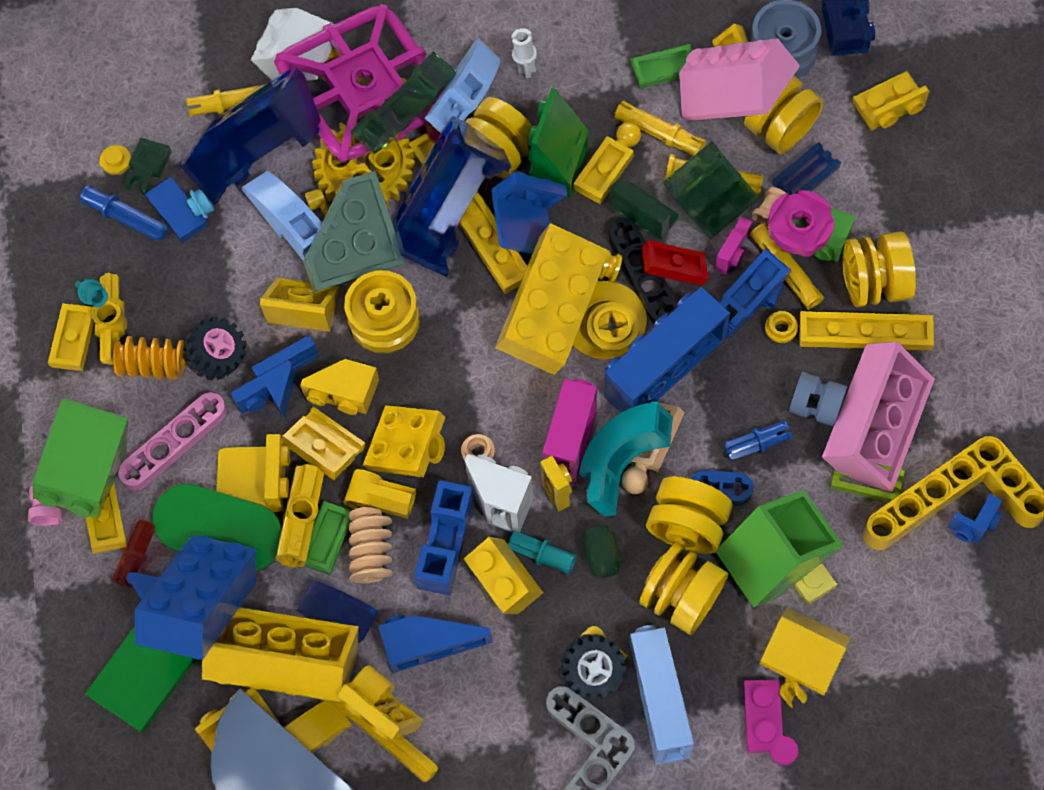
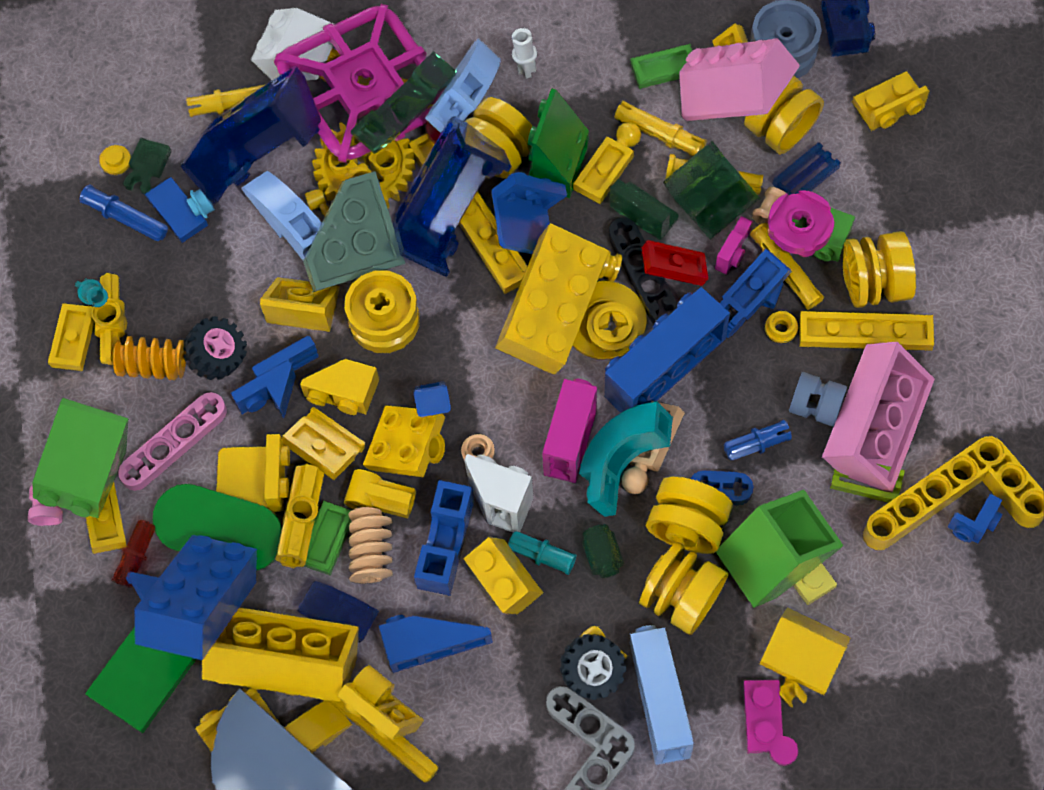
yellow plate [540,456,572,512] -> none
none -> blue slope [413,381,451,417]

